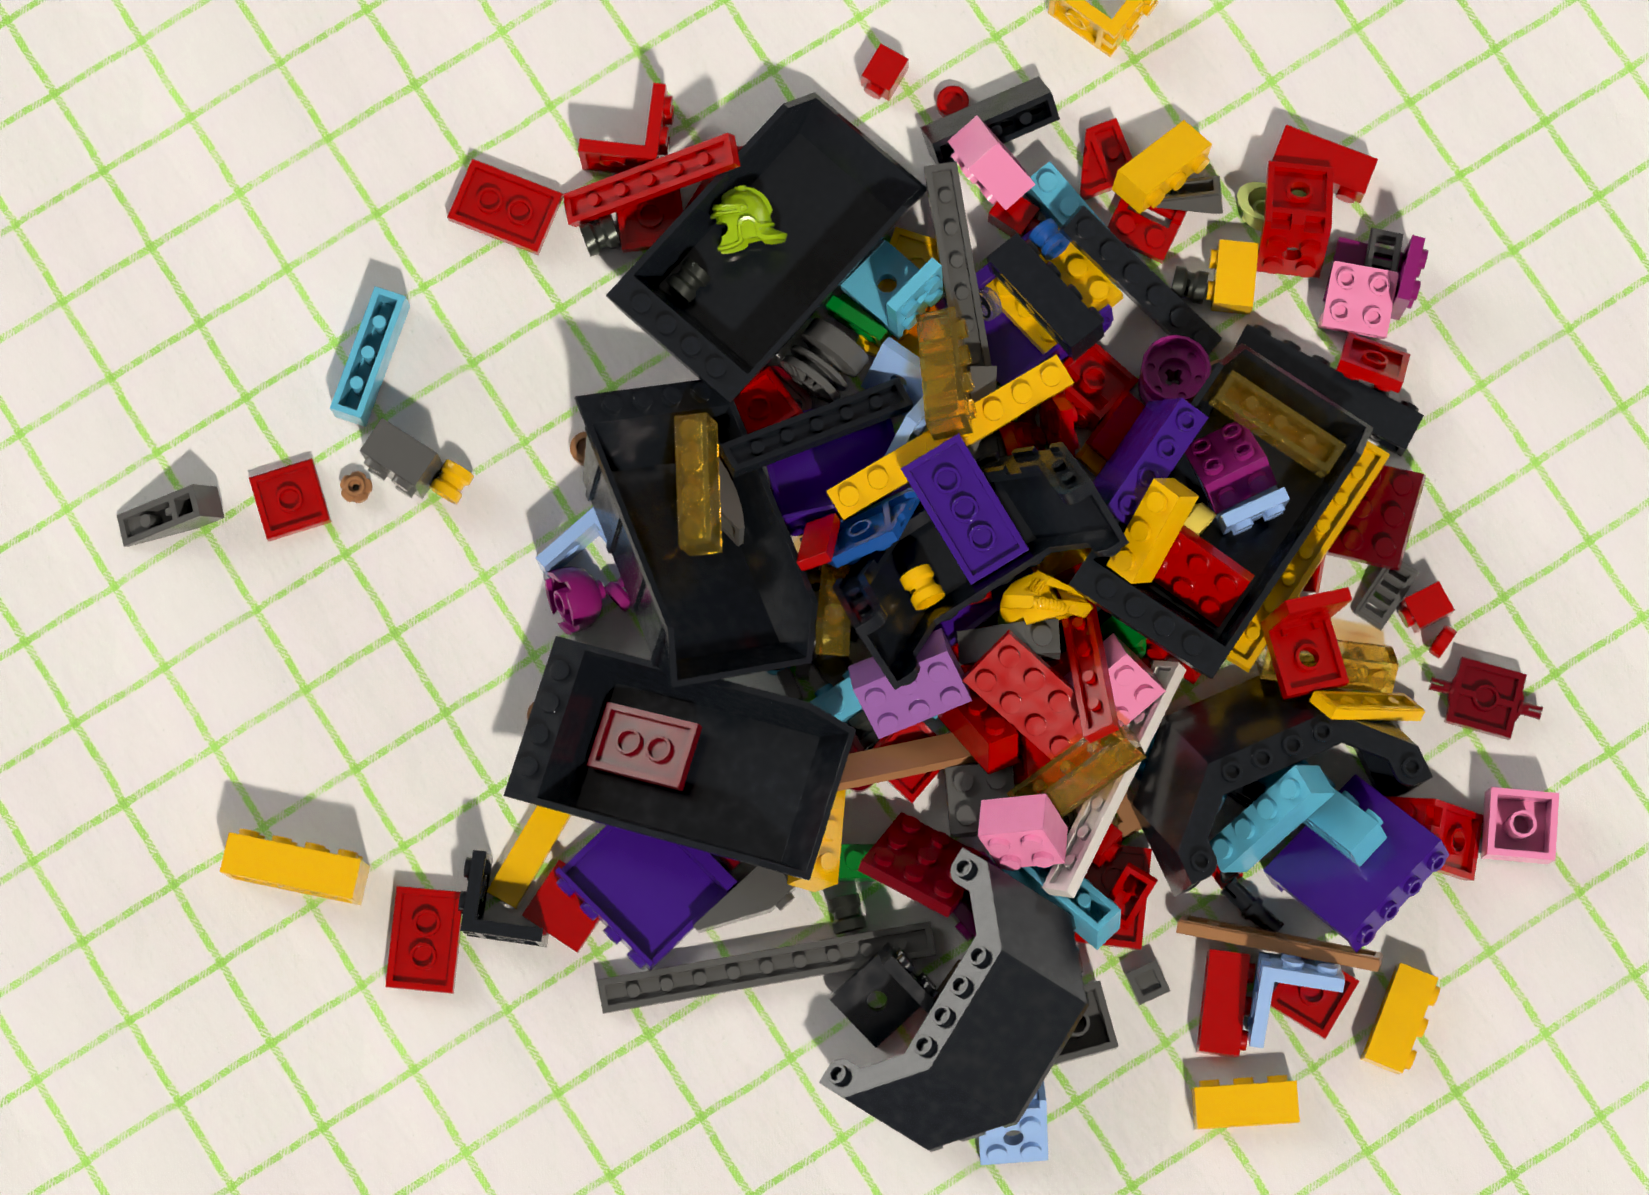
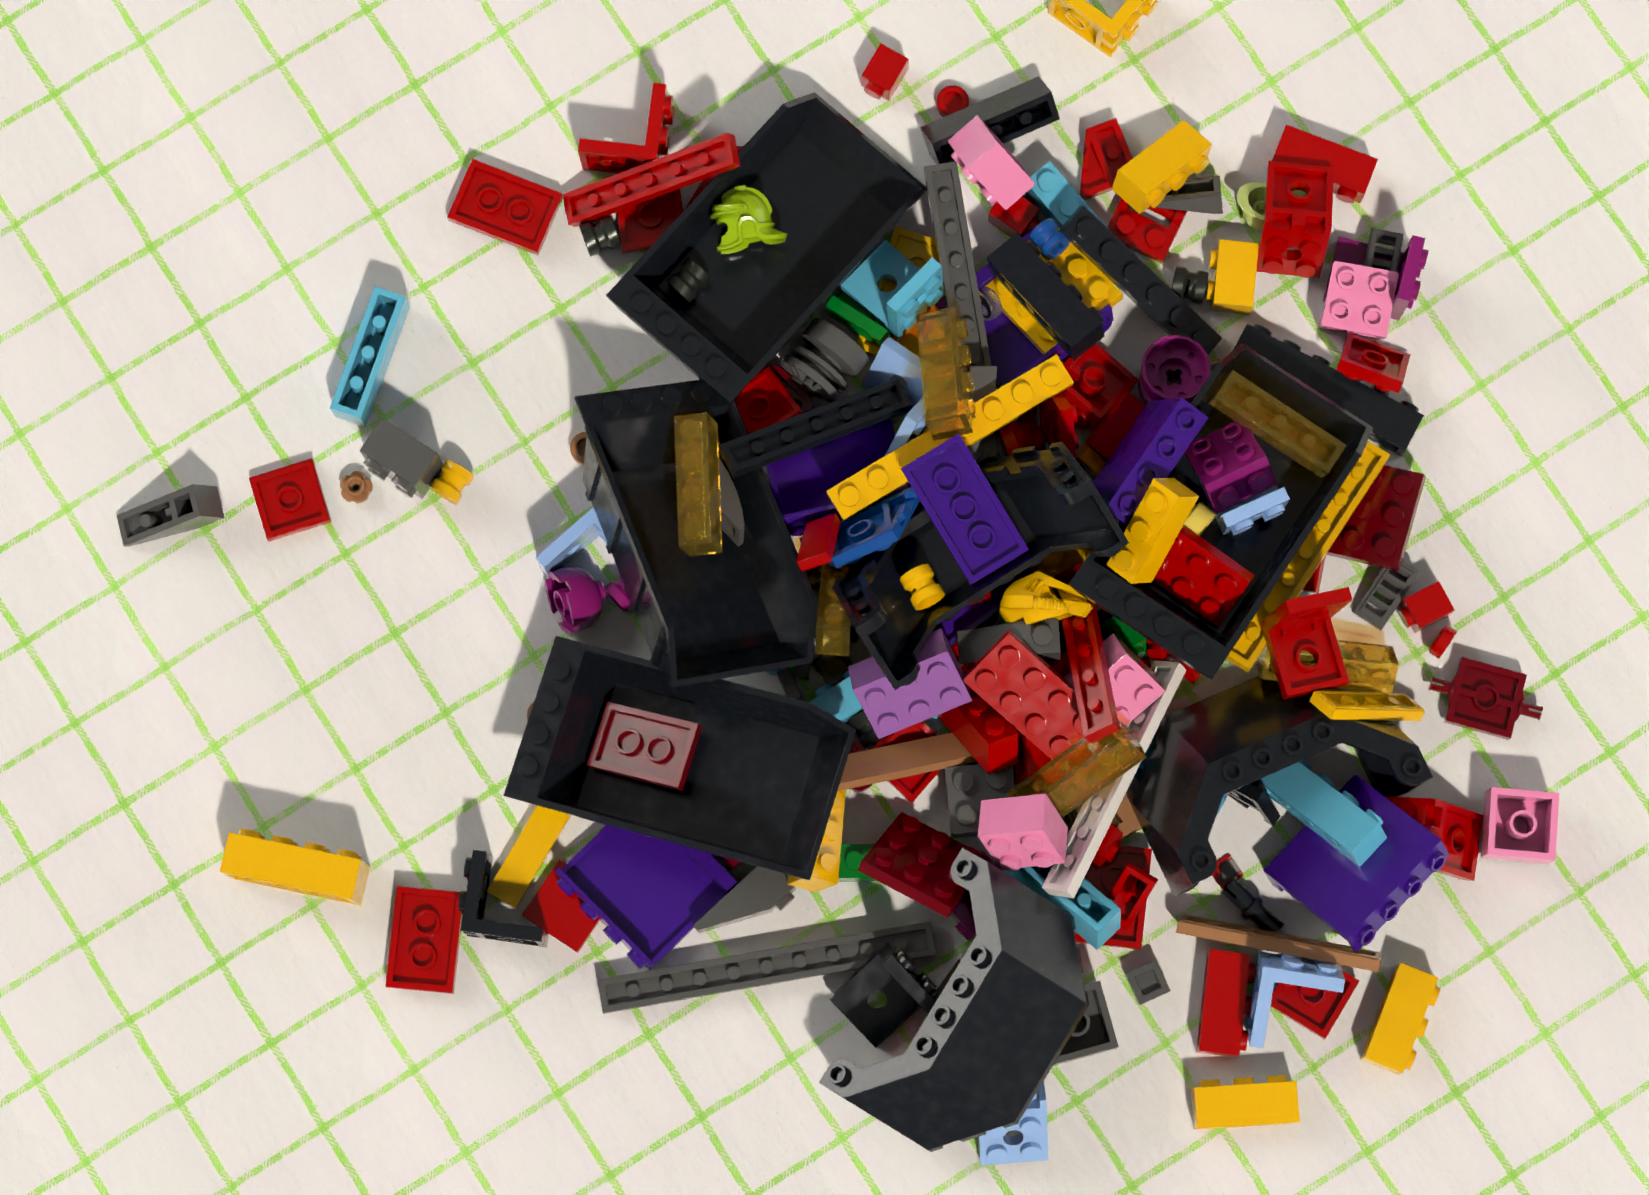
pearl dark grey wheel [827,893,867,935] -> none
medium azure brick [1209,765,1335,873] -> none

